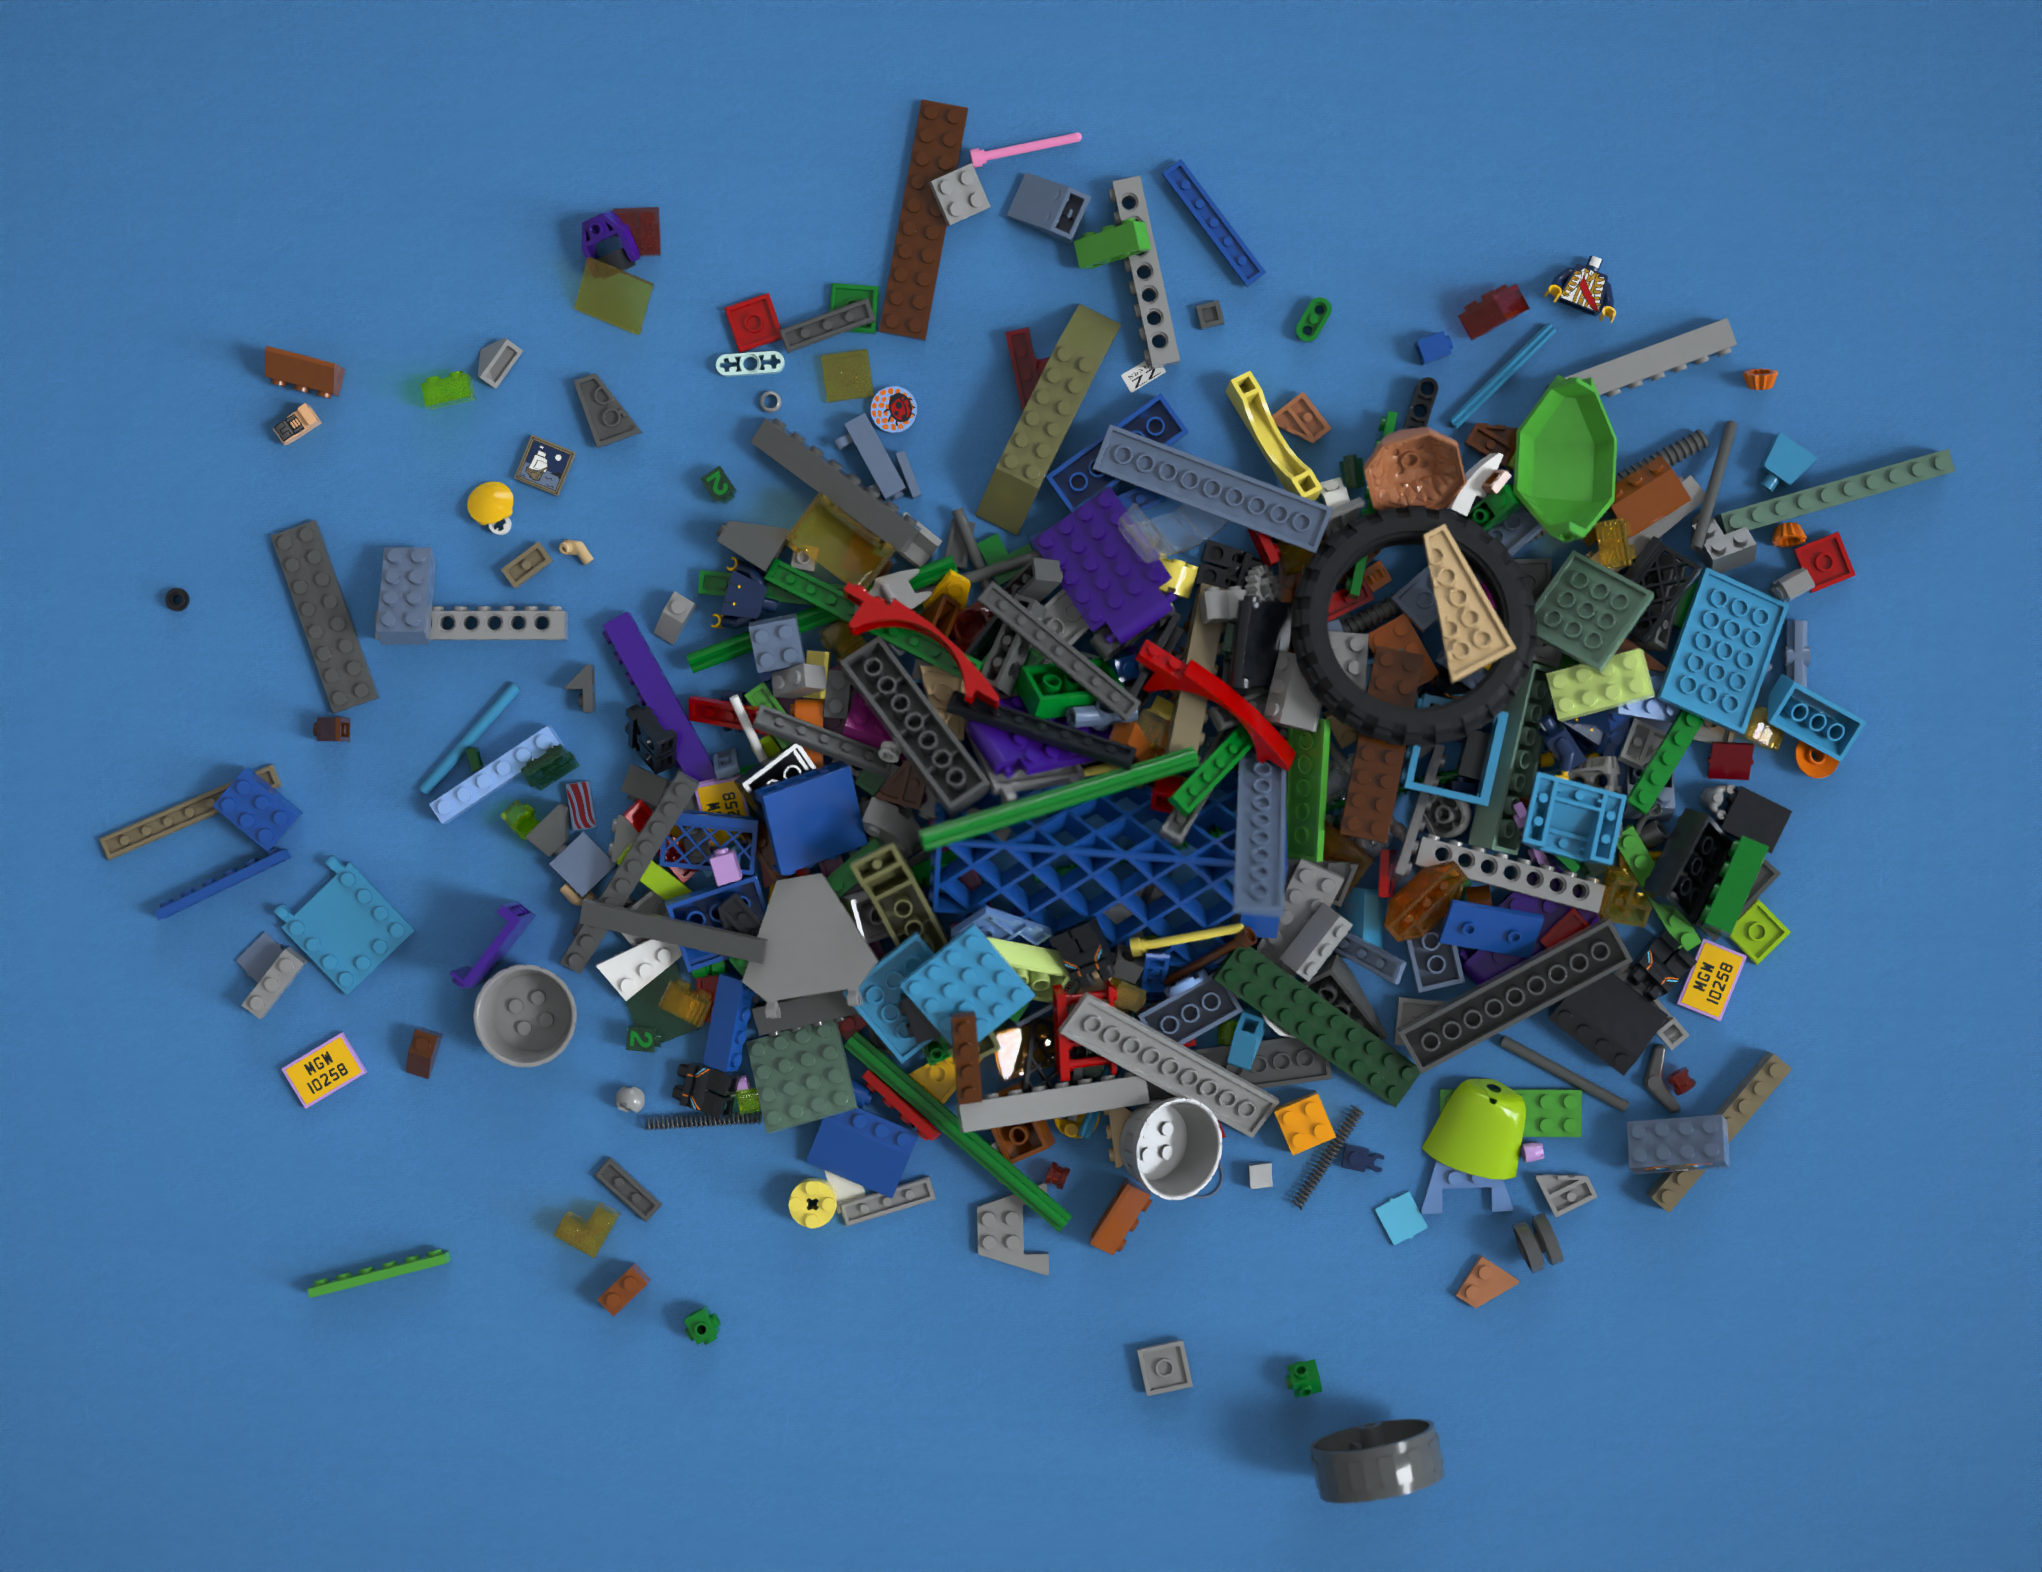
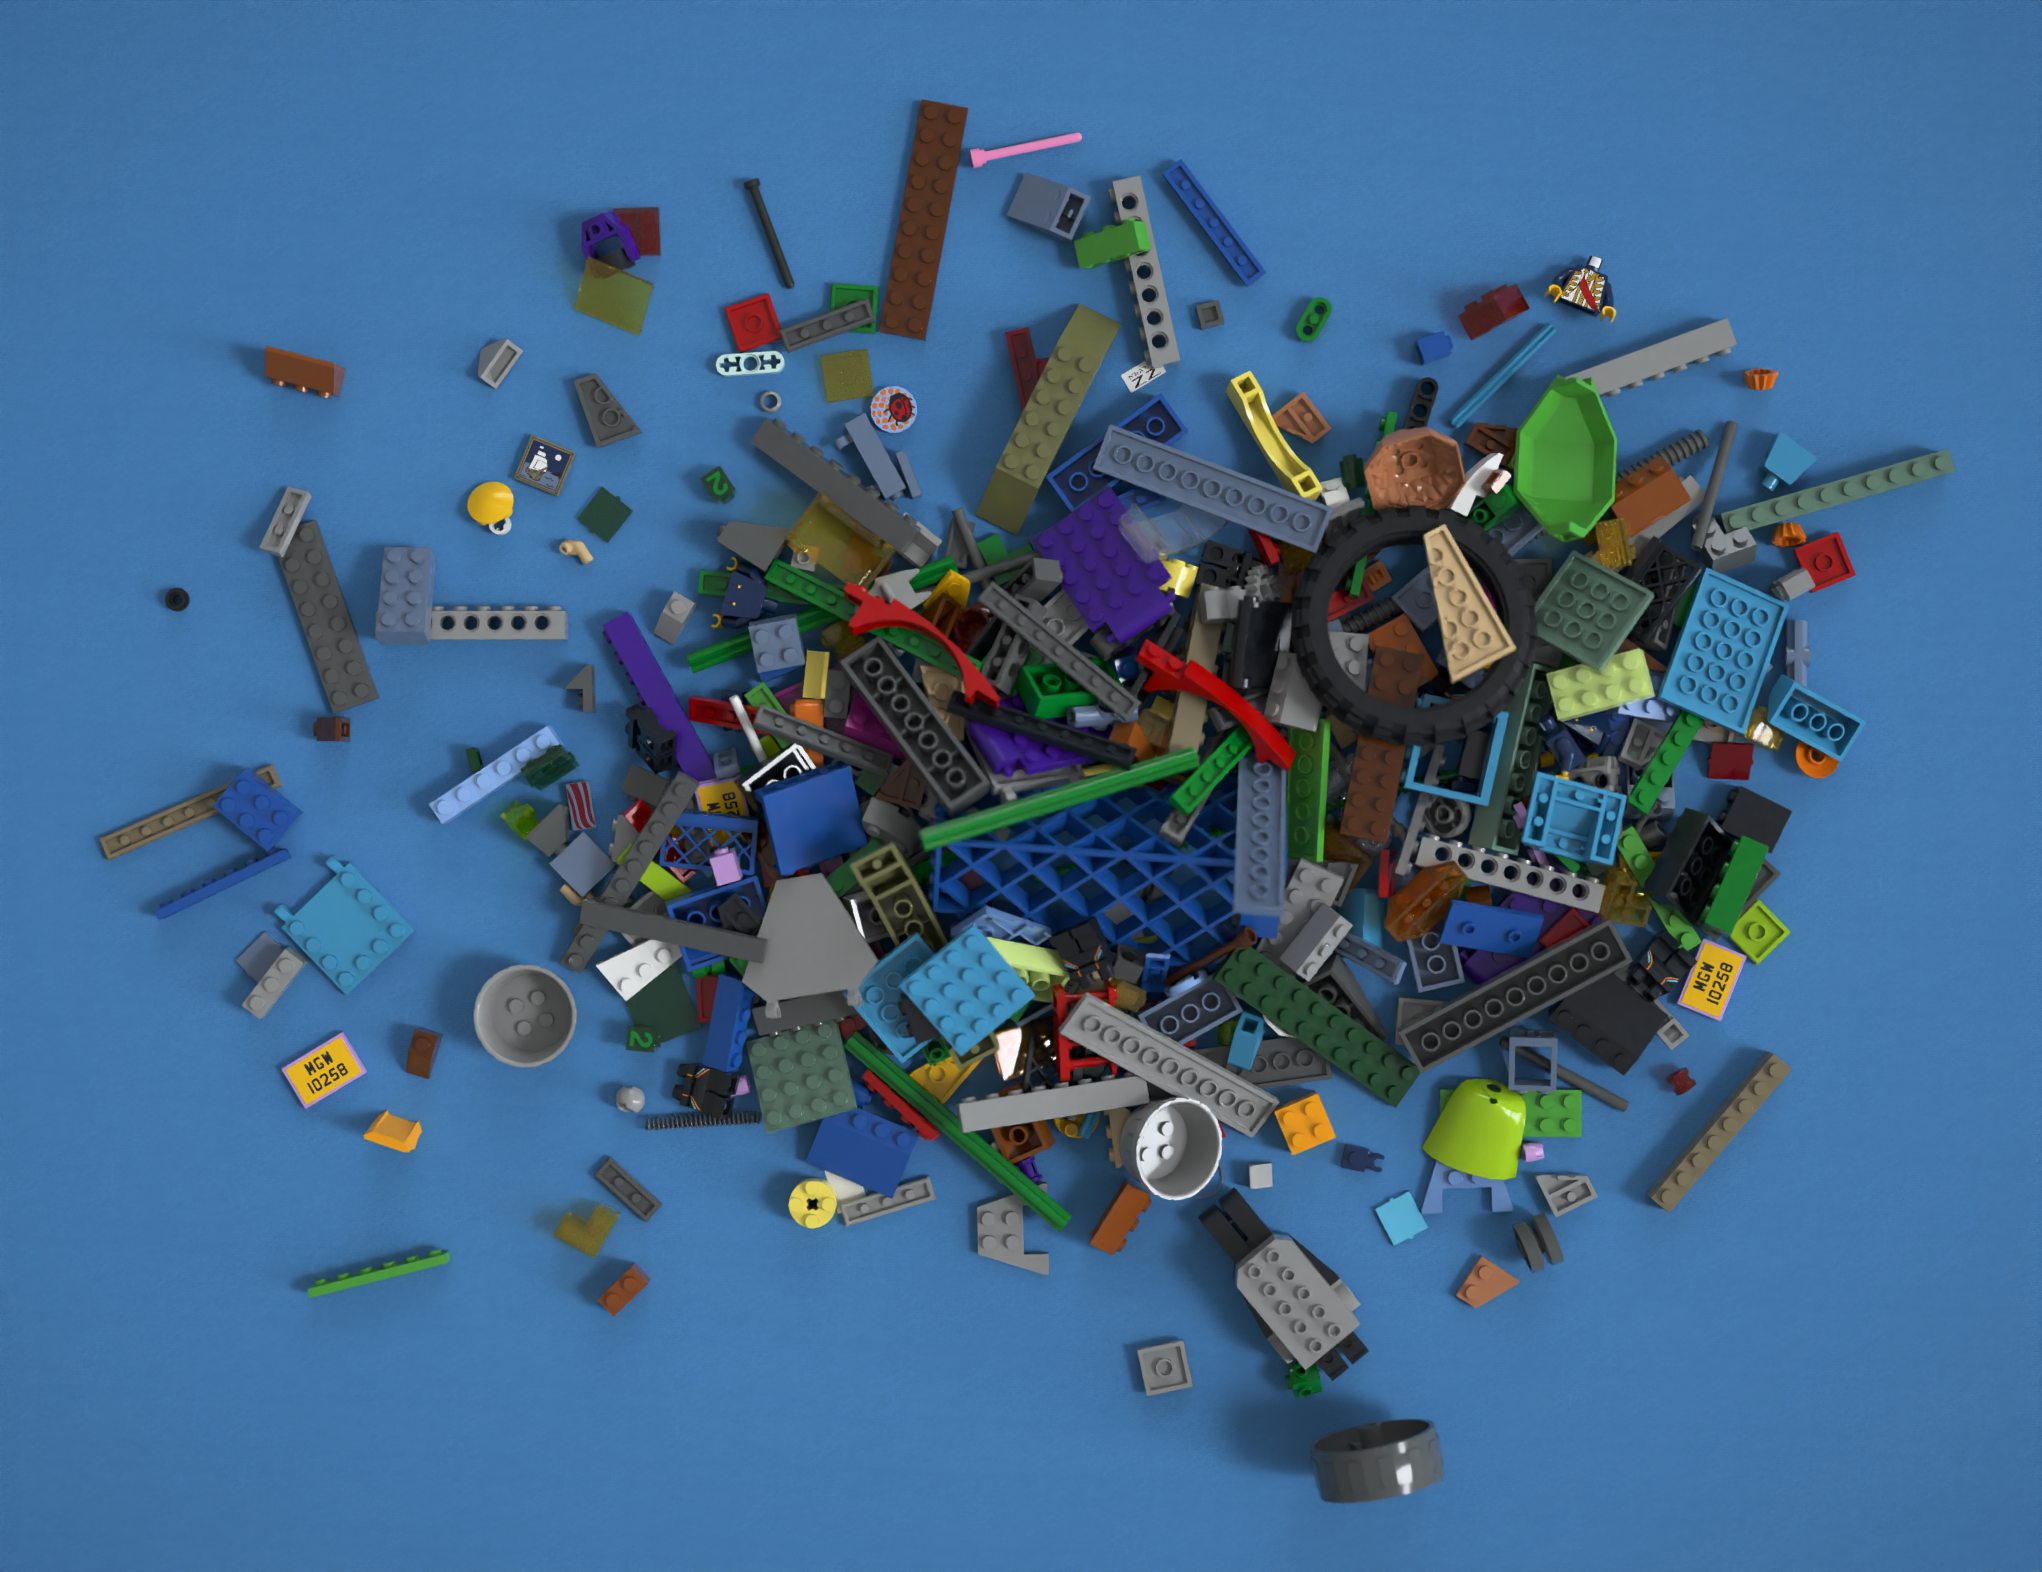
light nougat leg [273,403,322,445] -> none
dark azure piece [419,682,521,796] -> none
clear neon green brick [420,371,476,410] -> none
dark purple panel [449,901,536,989] -> none
dark tan plate [501,541,554,589] -> none
clear yellow brick [658,978,714,1027] -> none
green brick [684,1305,721,1345] -> none
clear neon green brick [736,1088,761,1115] -> none
light grey brick [772,663,826,699] -> none
white bush [878,741,901,763] -> none
light grey plate [928,163,991,226] -> none
reddish brown plate [950,1011,983,1105] -> none
clear red wheel [1044,1161,1070,1190] -> none
light yellow piece [1130,923,1244,957] -> none
red brick [1150,776,1183,814] -> none
dark grey piece [1292,1106,1364,1210] -> none
sand blue brick [1627,1115,1730,1174] -> none
dark grey piece [1643,1044,1681,1113] -> none
light grey piece [1699,784,1735,819] -> none
none -> light grey plate [259,487,312,557]
none -> light orange slope [363,1110,422,1153]
none -> clear green piece [577,487,633,543]
none -> pearl dark grey bar [743,178,794,289]
none -> dark purple bush [1015,1155,1043,1182]
none -> light grey piece [1198,1187,1369,1381]
none -> sand blue window [1508,1029,1558,1094]

